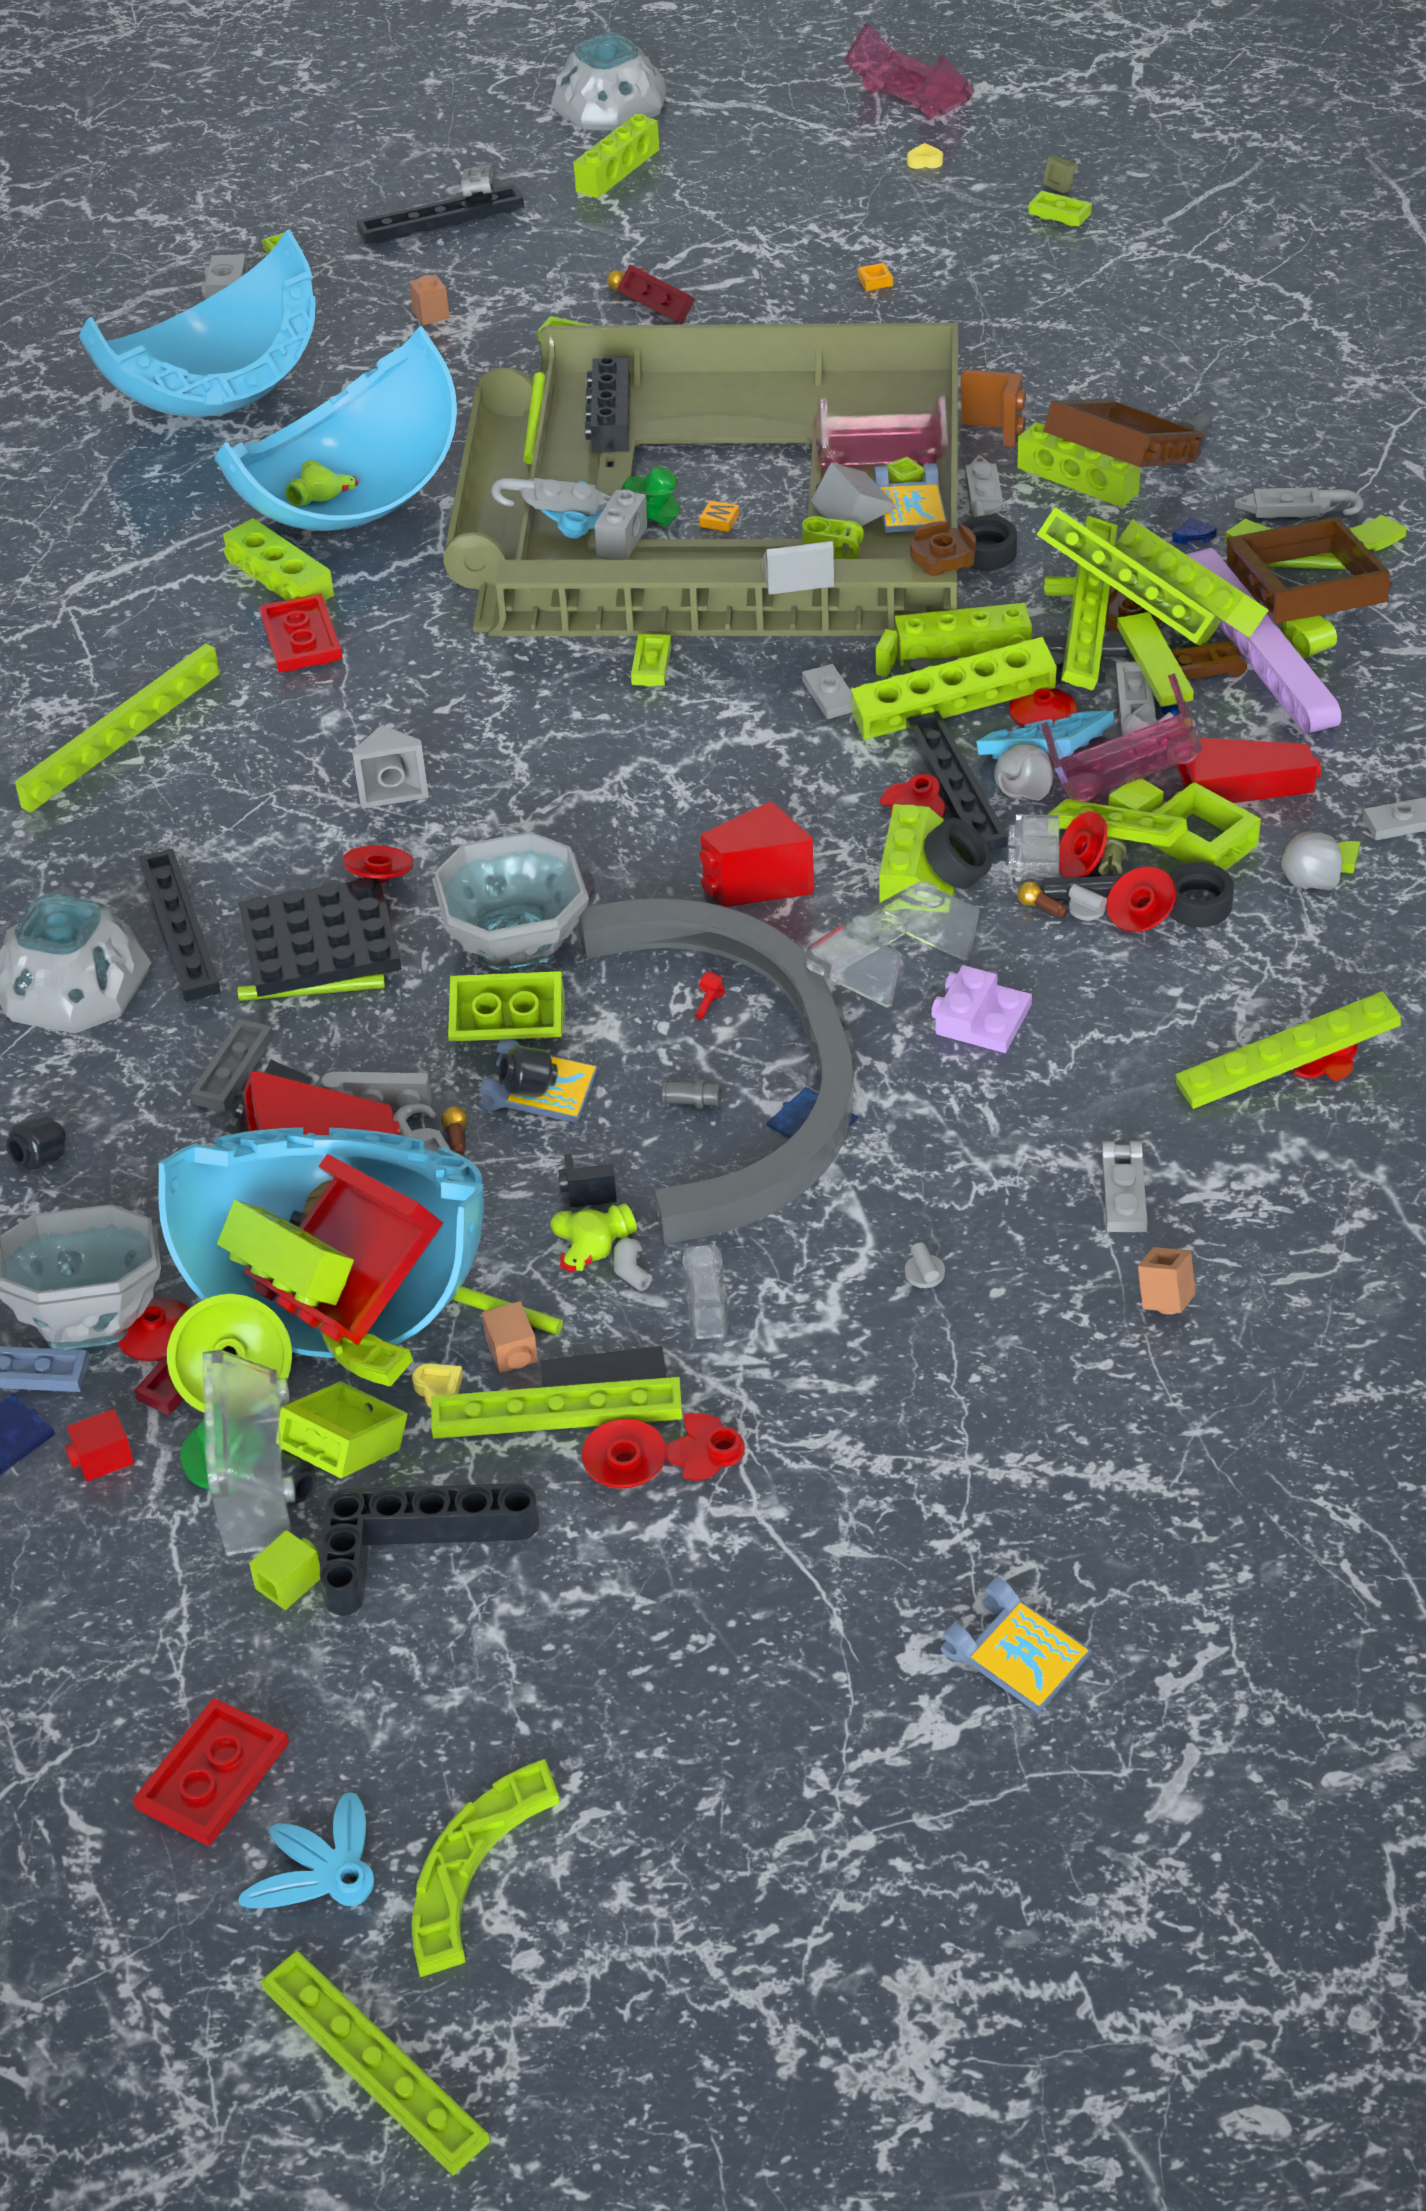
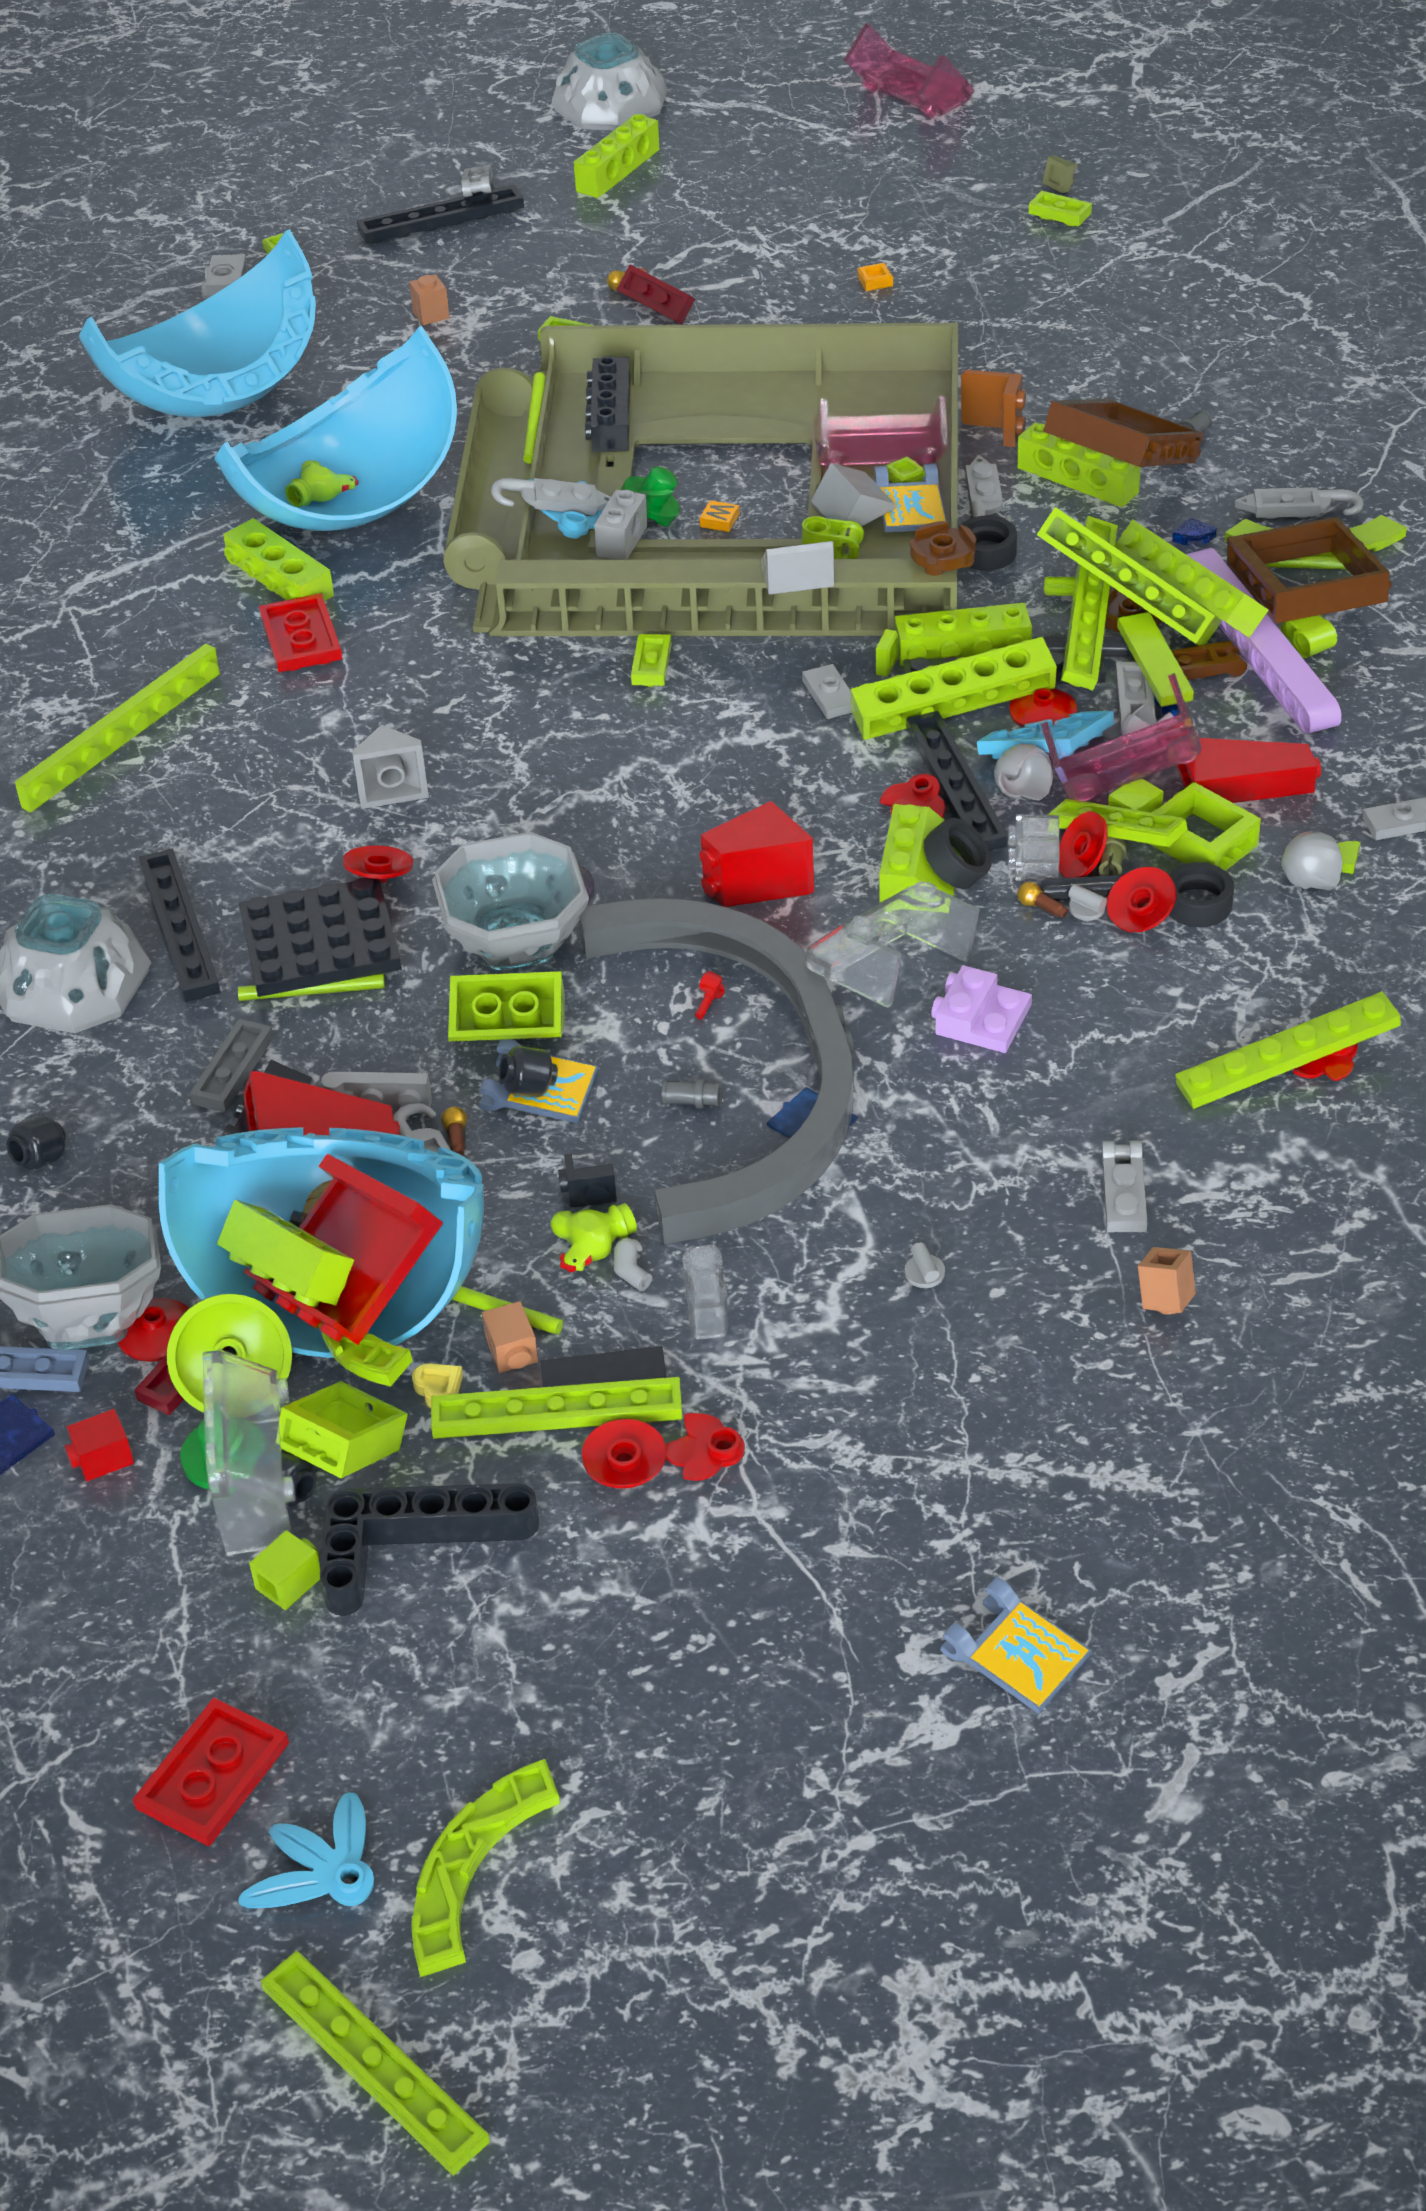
light yellow tile [907,143,943,169] -> none

